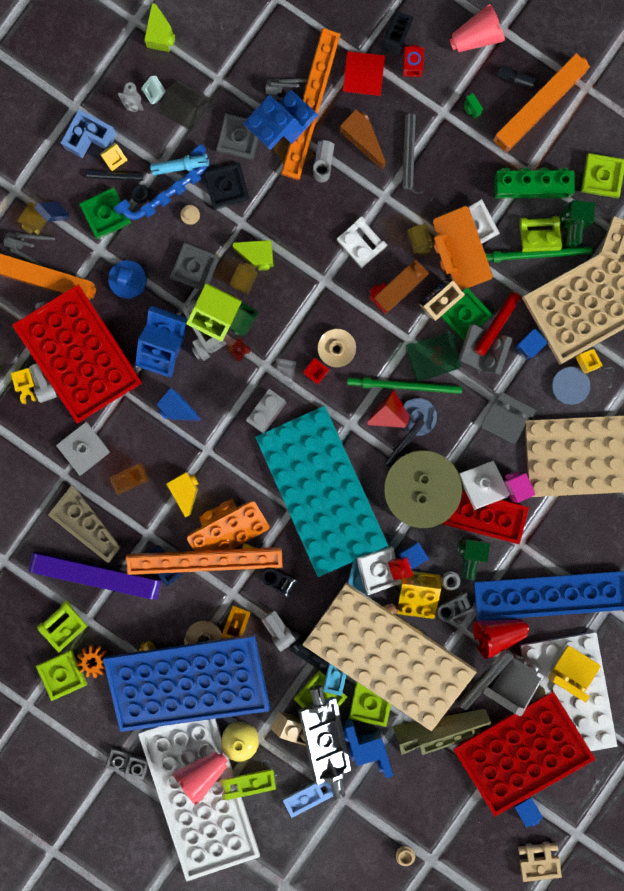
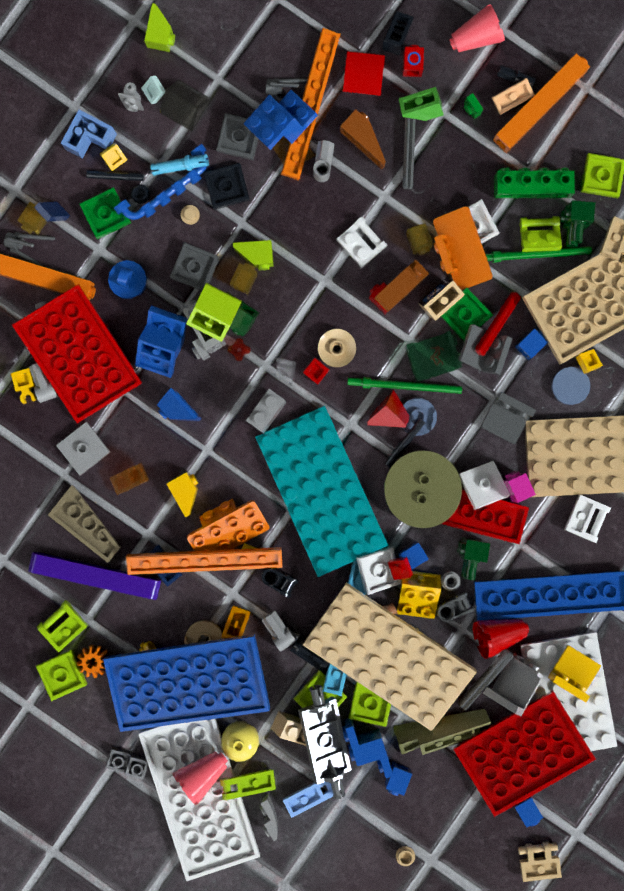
none -> light grey slope [260,794,278,841]
none -> blue brick [385,762,412,796]
none -> bright green slope [399,87,444,121]
none -> light nougat plate [492,78,535,115]
none -> white plate [564,495,611,543]

